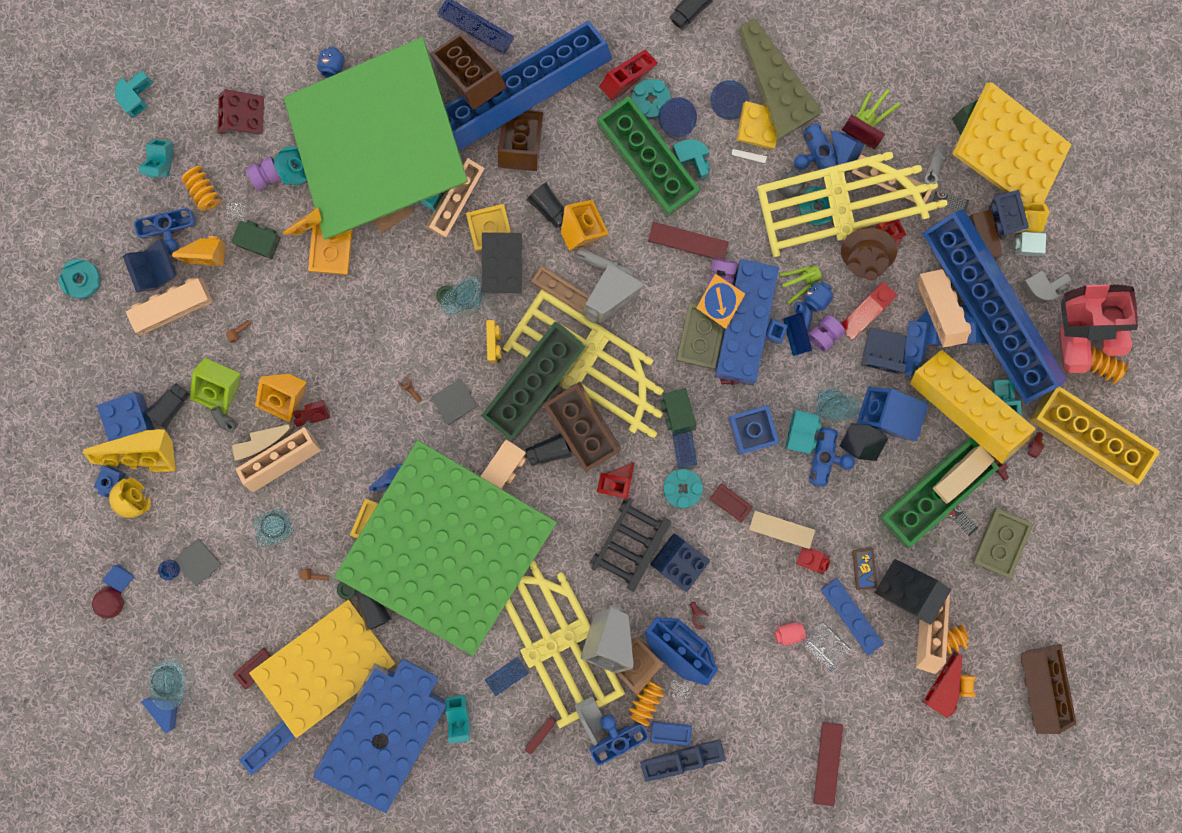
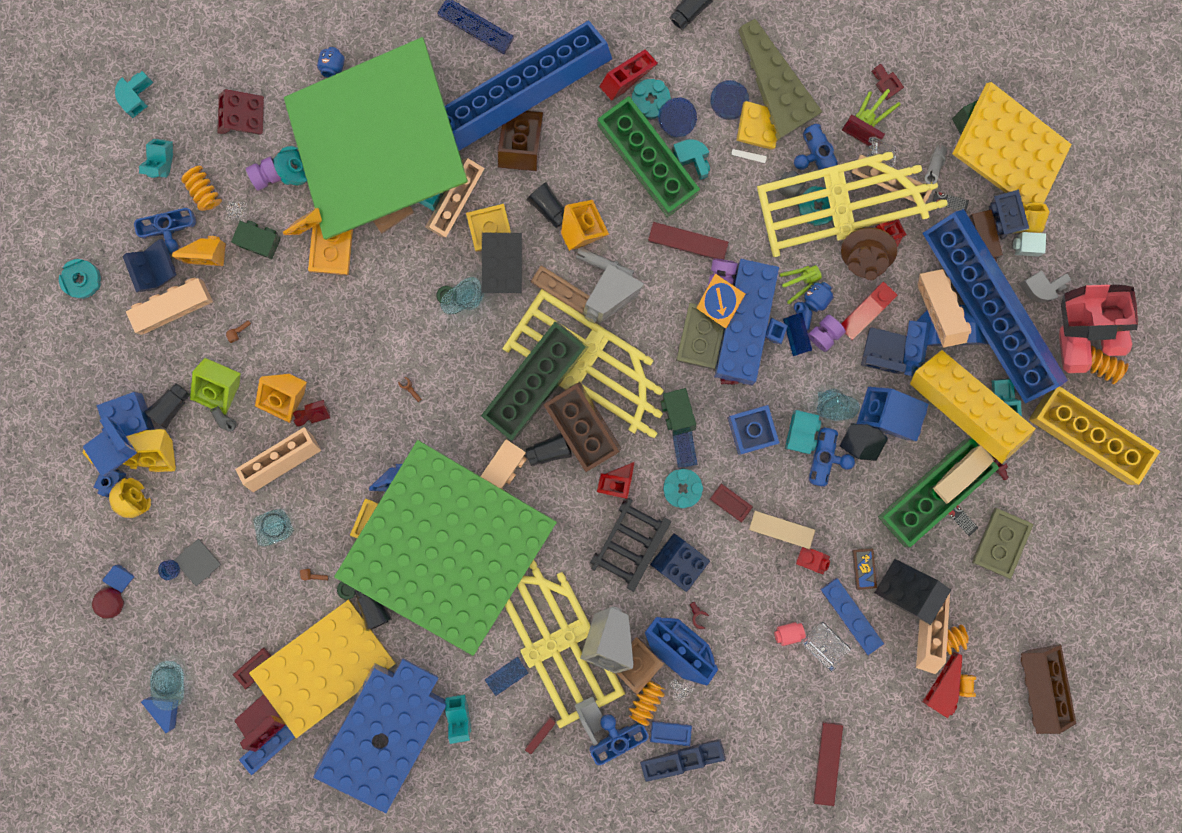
tan slope [232,424,294,461] -> none
reddish brown brick [429,32,506,110] -> none
dark grey piece [431,379,477,425] -> none
yellow plate [486,320,502,364] -> none
blue slope [831,131,865,165] -> none
dark red piece [1027,432,1044,459] -> none
none -> blue bracket [83,416,137,477]
none -> dark red bracket [235,694,286,752]
none -> clear tile [868,137,896,167]
none -> dark red plate [871,64,904,100]

